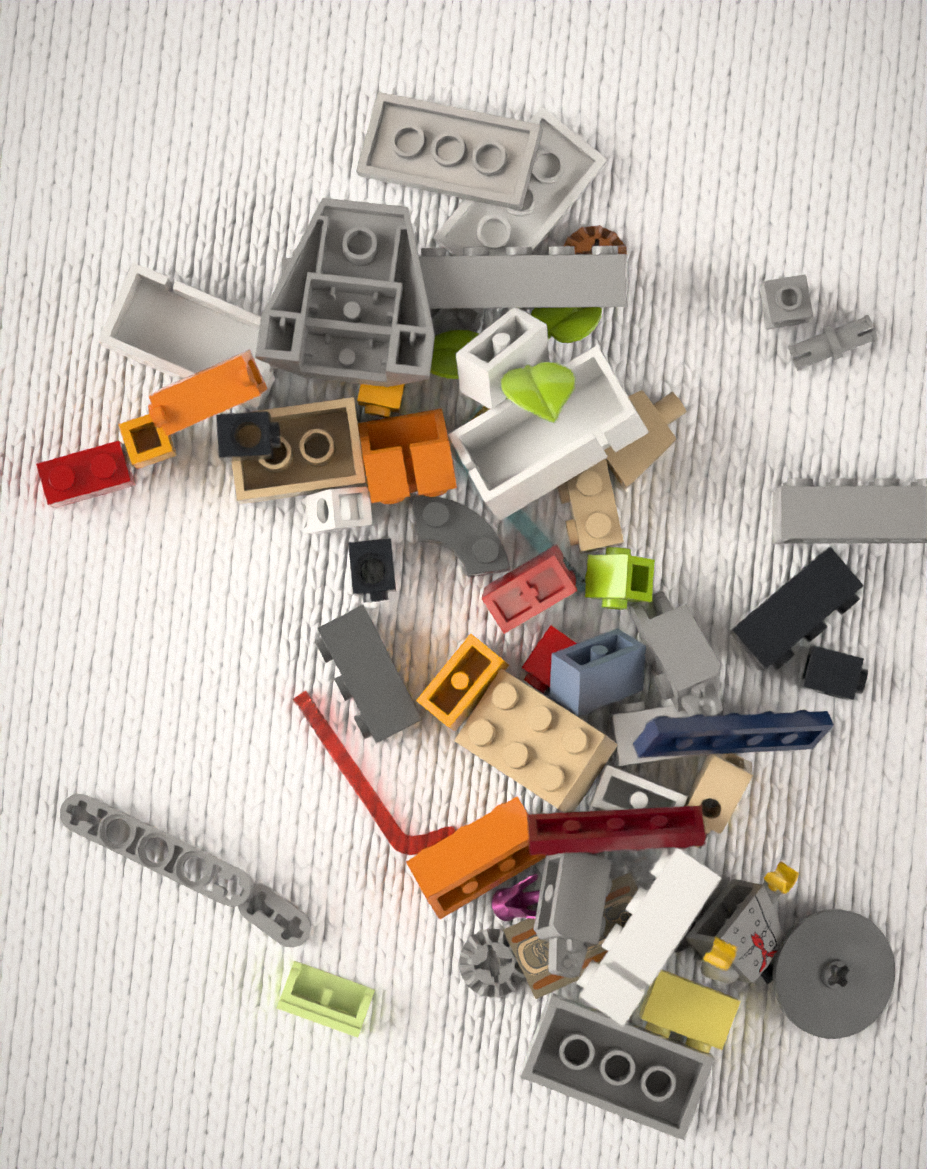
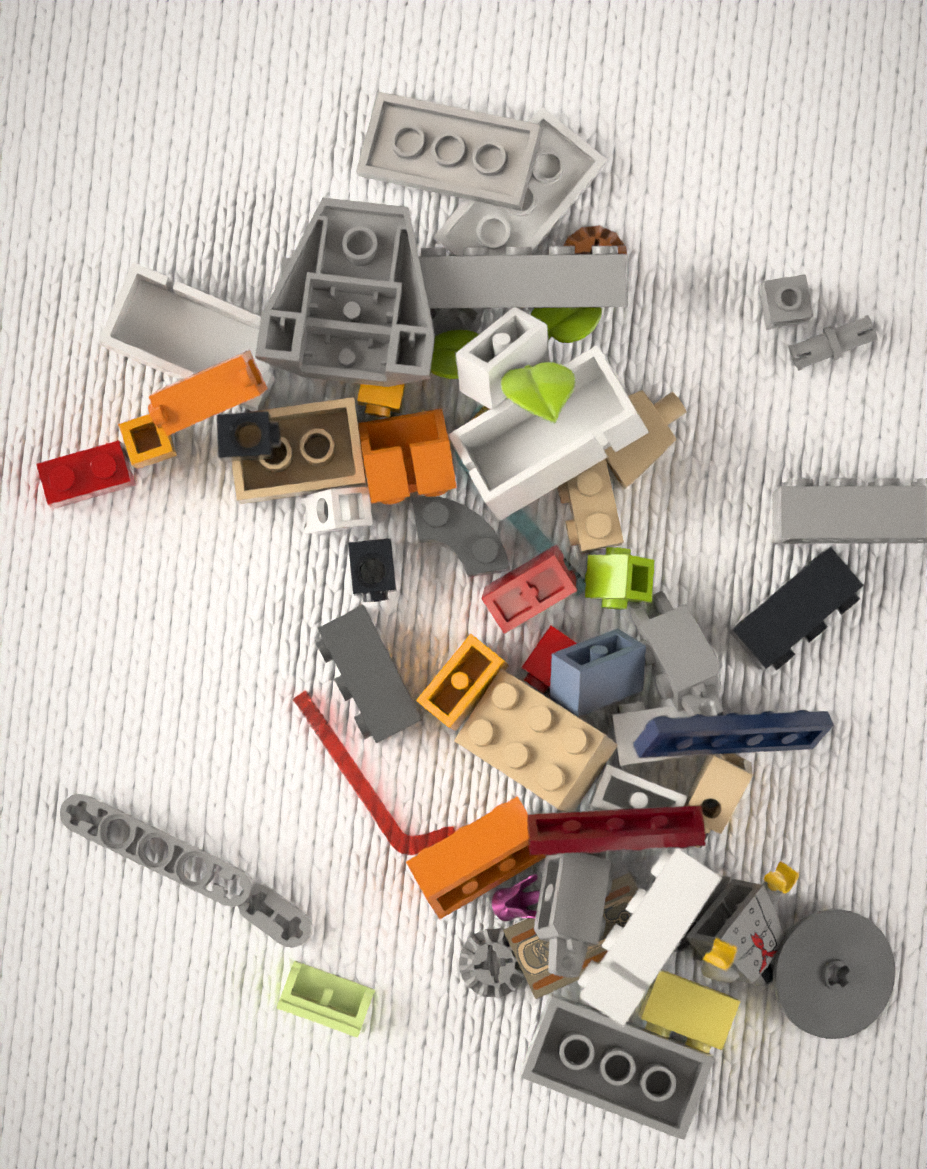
black brick [799,645,868,701] -> none

